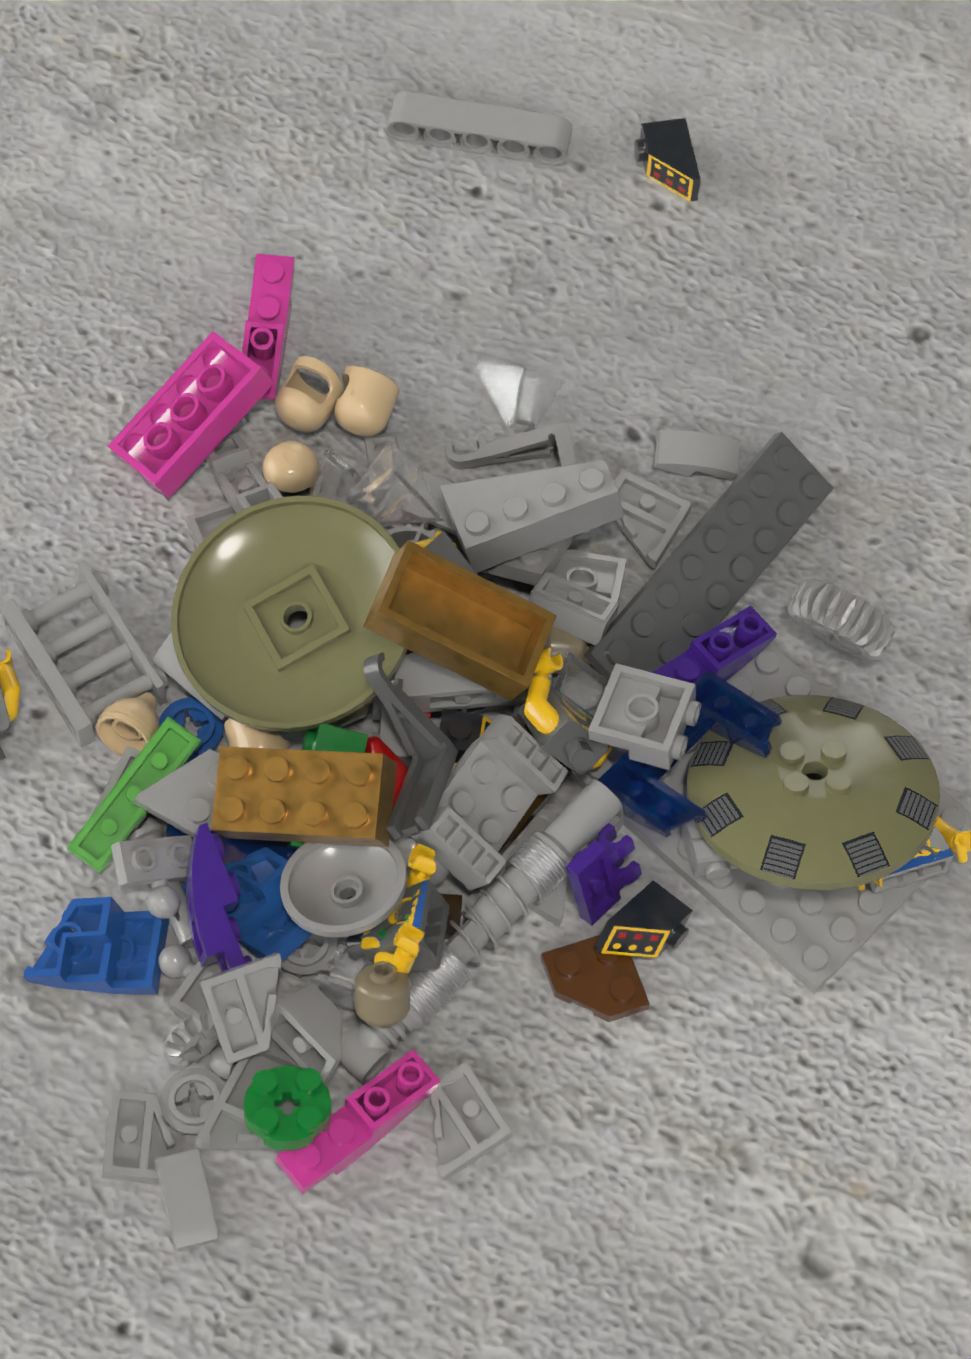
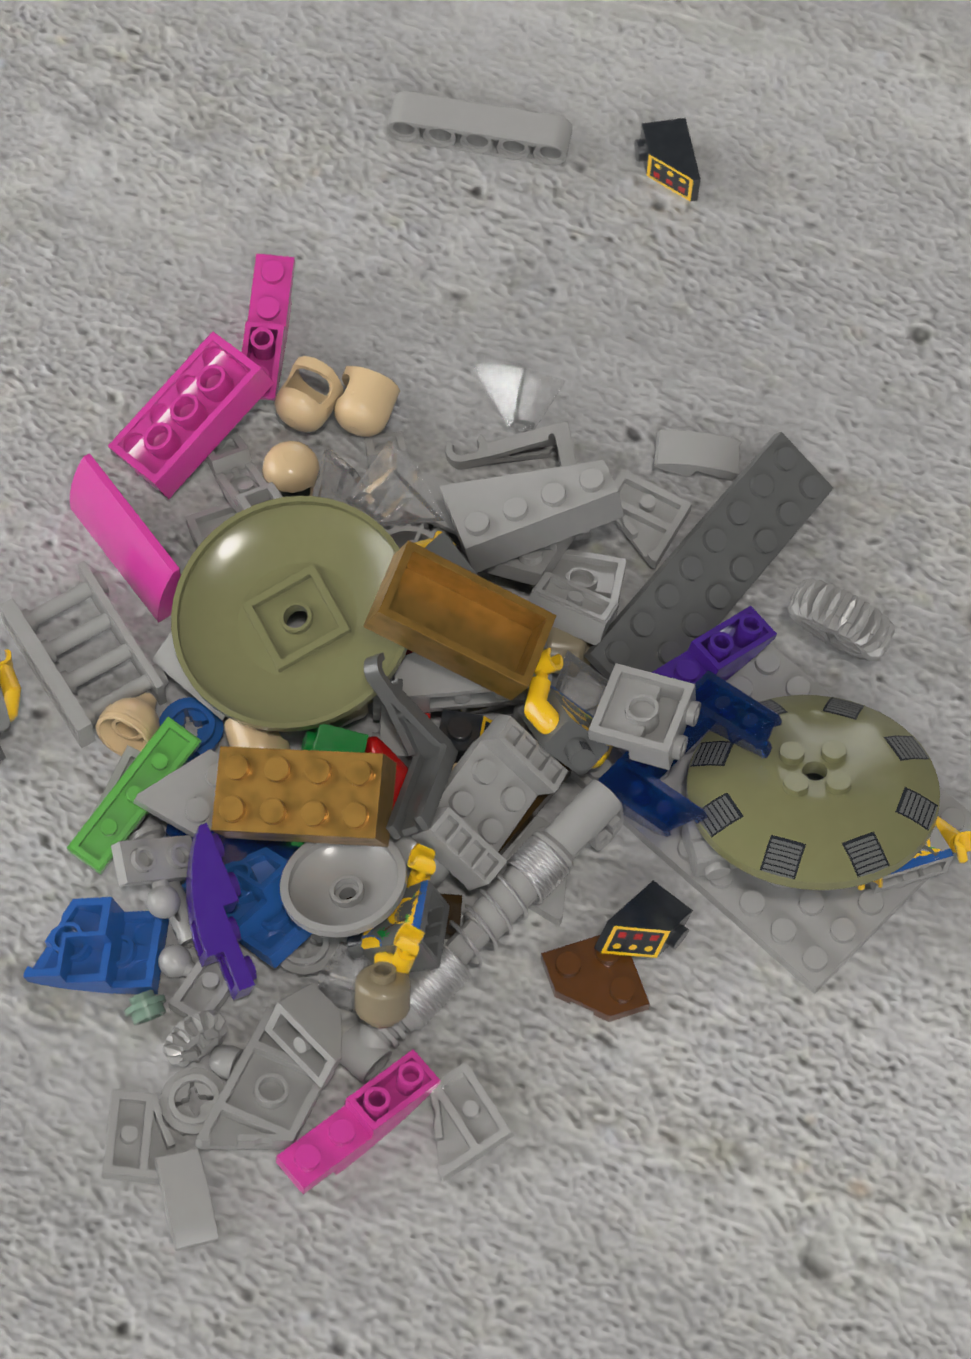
light grey wing [198,952,282,1064] -> none
green plate [243,1066,331,1151] -> none
dark purple plate [566,823,642,926] -> none
none -> dark pink slope [70,453,181,623]
none -> sand green plate [124,990,166,1025]

